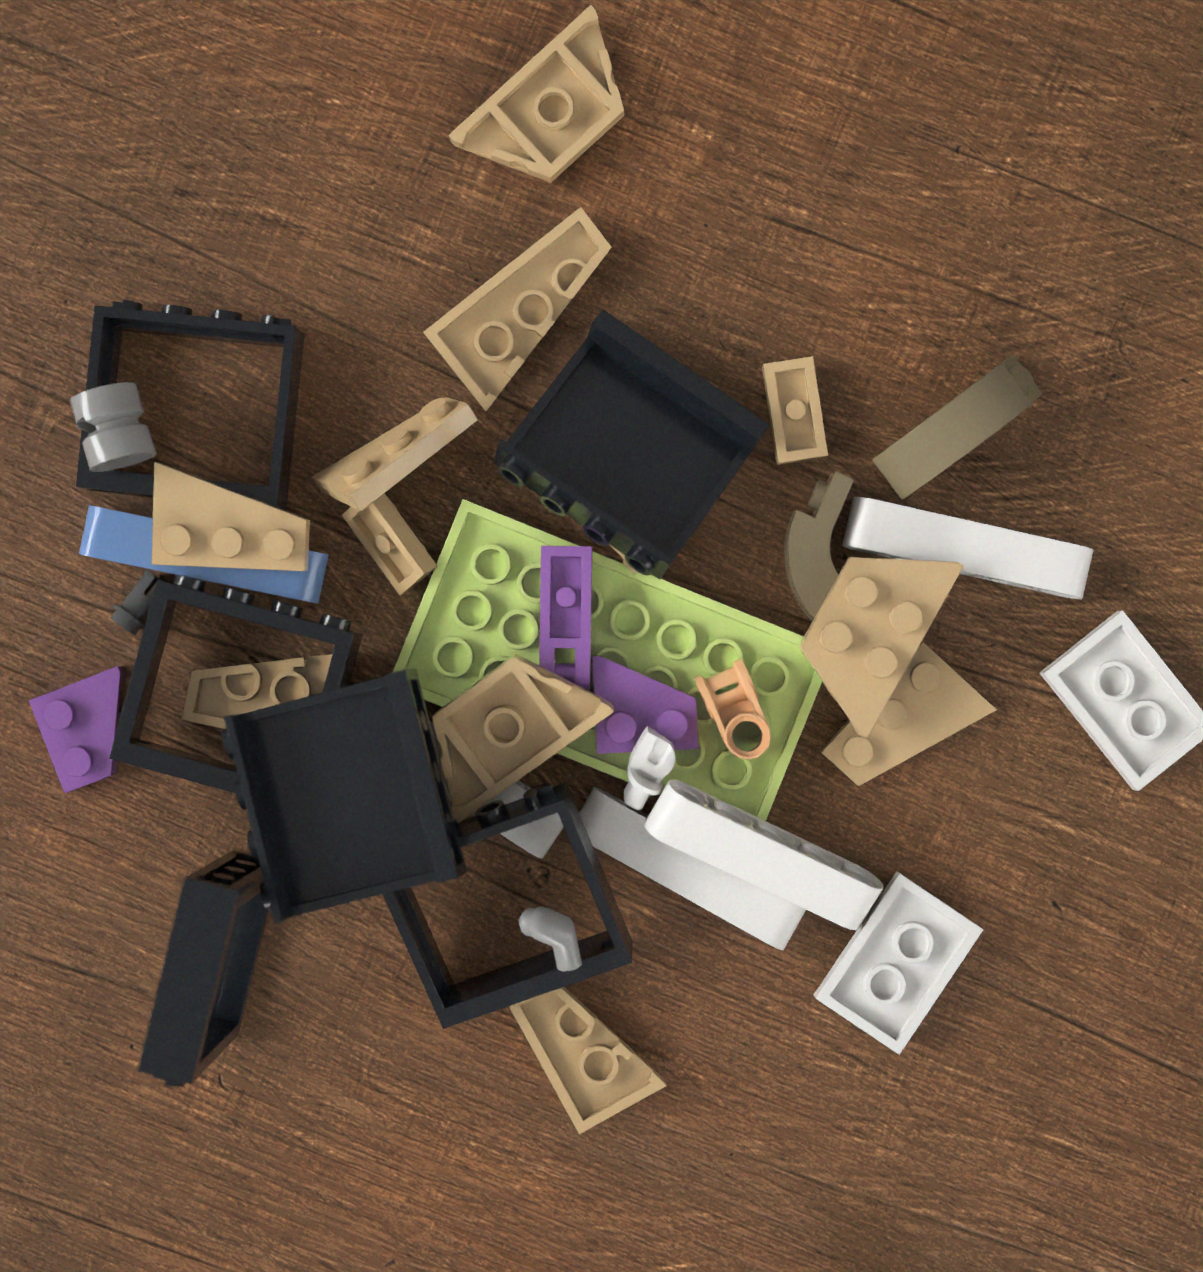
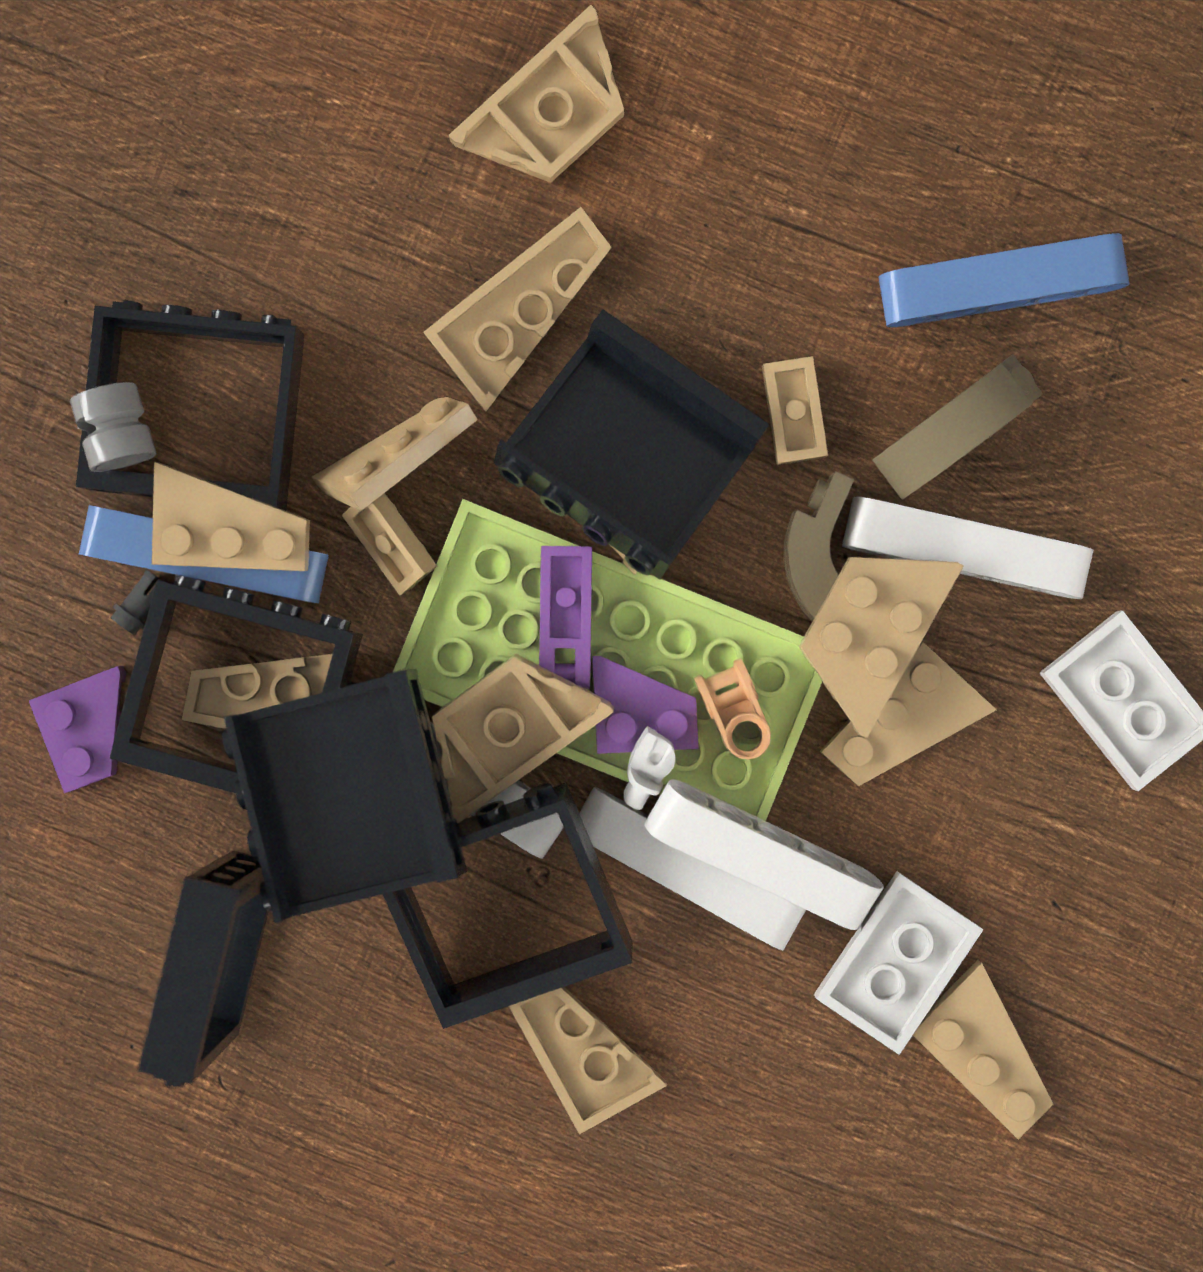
light grey arm [519,906,582,971] -> none
none -> medium blue beam [878,233,1130,328]
none -> tan wing [913,960,1053,1140]

